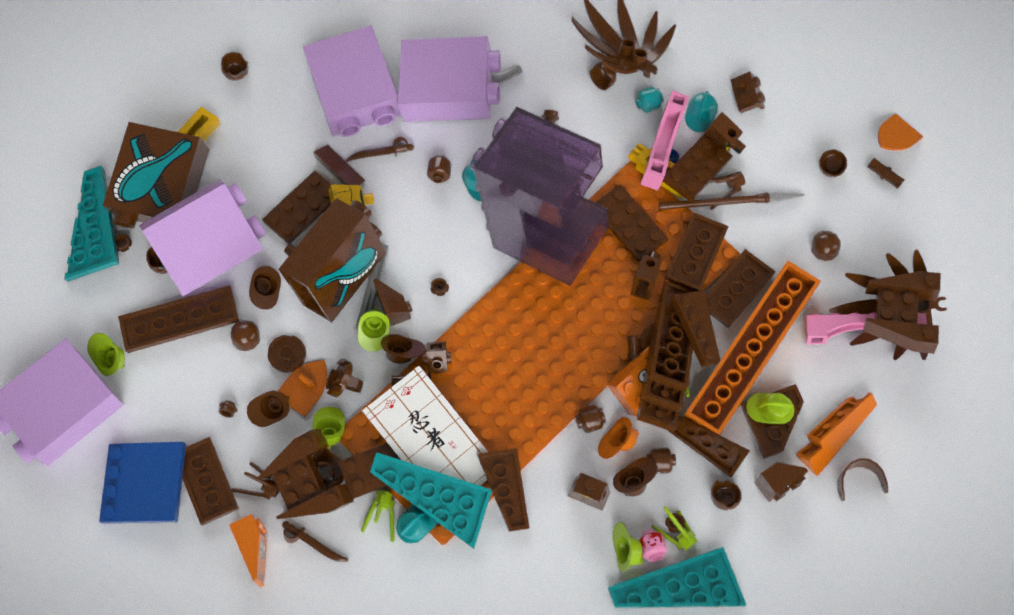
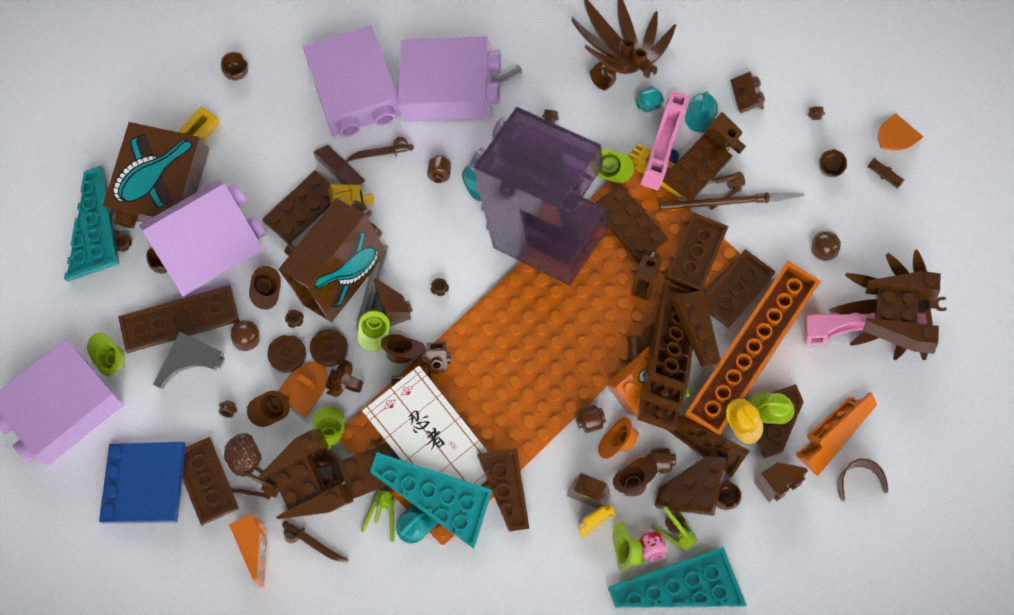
none -> dark grey arch [153,332,225,389]
none -> reddish brown hair [224,433,262,477]
none -> reddish brown plate [285,310,304,328]
none -> reddish brown tile [309,329,349,367]
none -> yellow piece [577,504,616,539]
none -> lime piece [591,149,635,183]
none -> reddish brown plate [654,456,728,516]
none -> yellow piece [726,399,763,444]
none -> reddish brown plate [807,106,826,120]

